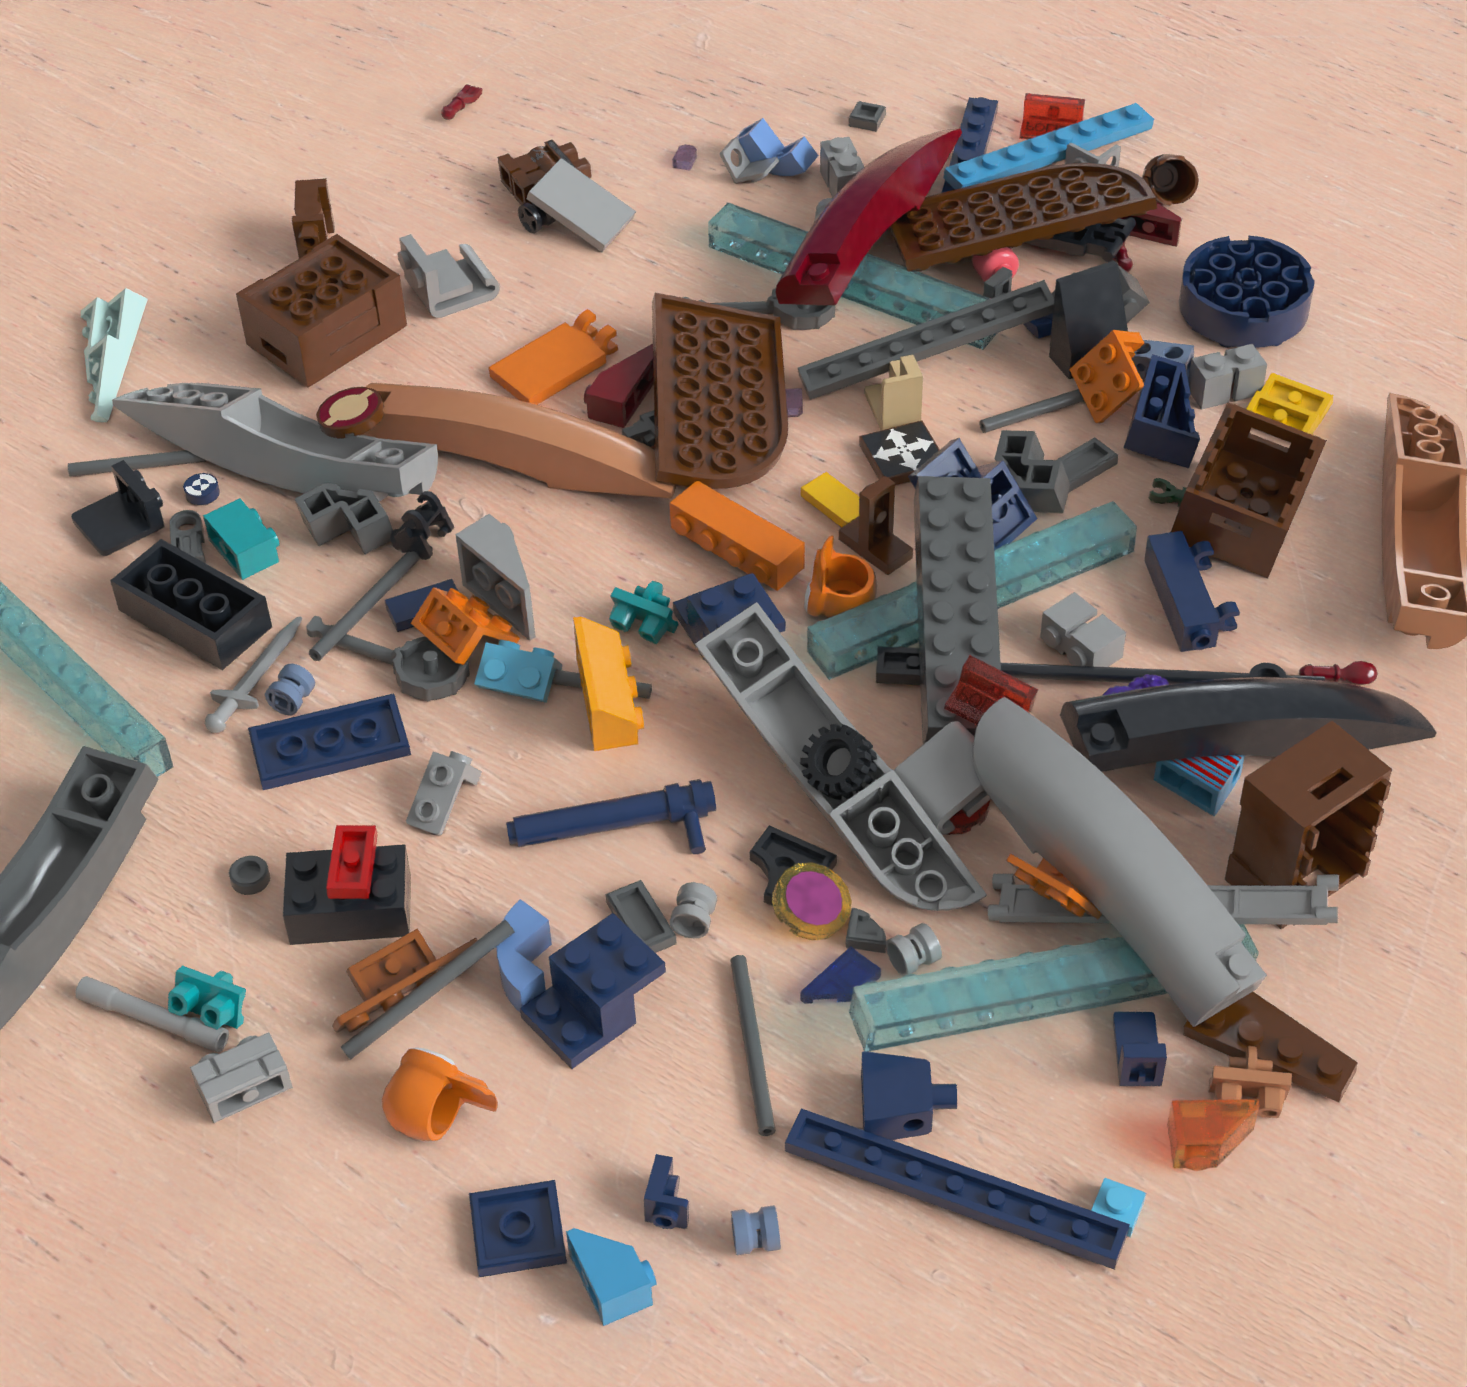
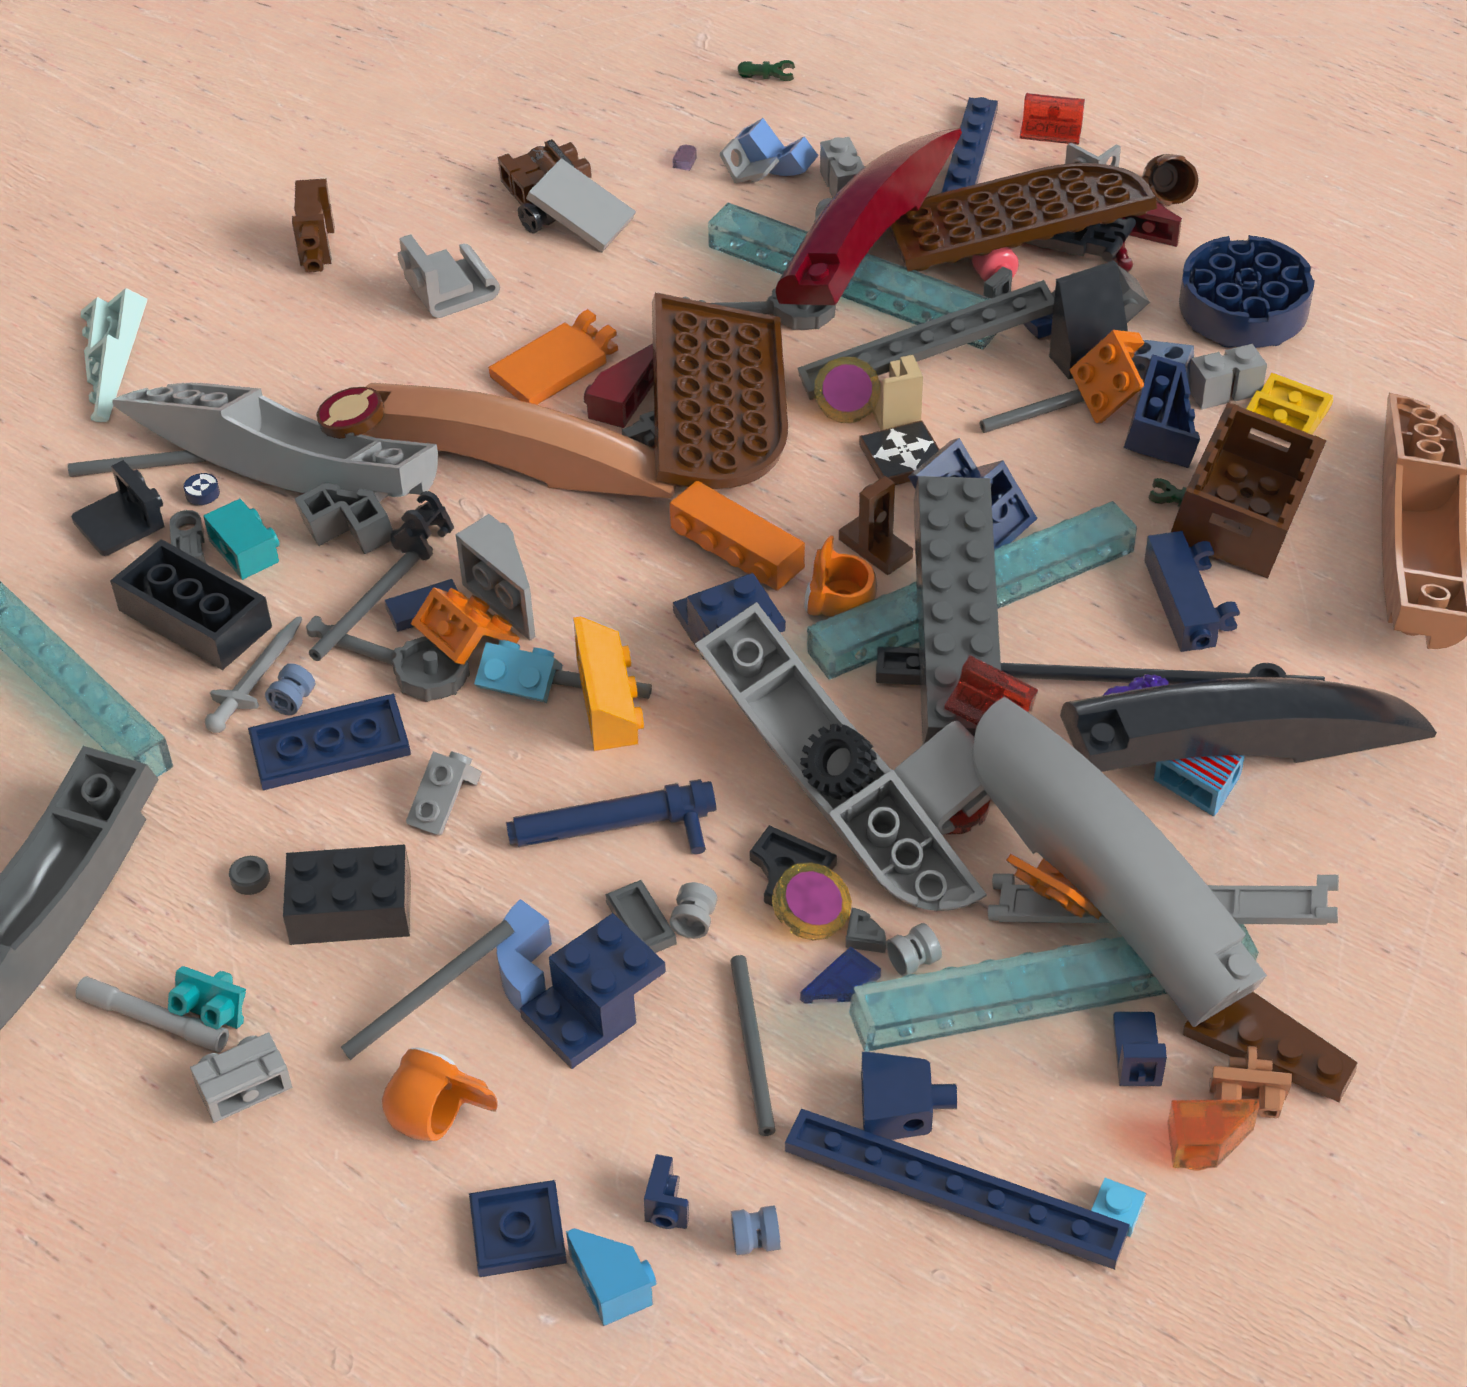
reddish brown container [236,234,407,388] -> none
red plate [326,825,378,899] -> none
dark orange bracket [332,928,478,1033] -> none
dark red piece [441,84,483,120] -> none
teal hips [609,581,679,644] -> none
clear purple piece [786,388,803,417] -> none
yellow tile [801,472,859,527] -> none
dark grey tile [849,101,886,132] -> none
dark azure plate [943,103,1154,189] -> none
dark grey brick [994,430,1070,513] -> none
light grey piece [1040,592,1126,667] -> none
dark grey tile [1057,437,1118,492] -> none
reddish brown container [1225,721,1392,929] -> none
dark red piece [1299,661,1378,685] -> none
none -> dark green piece [738,60,795,81]
none -> tile [814,357,880,423]

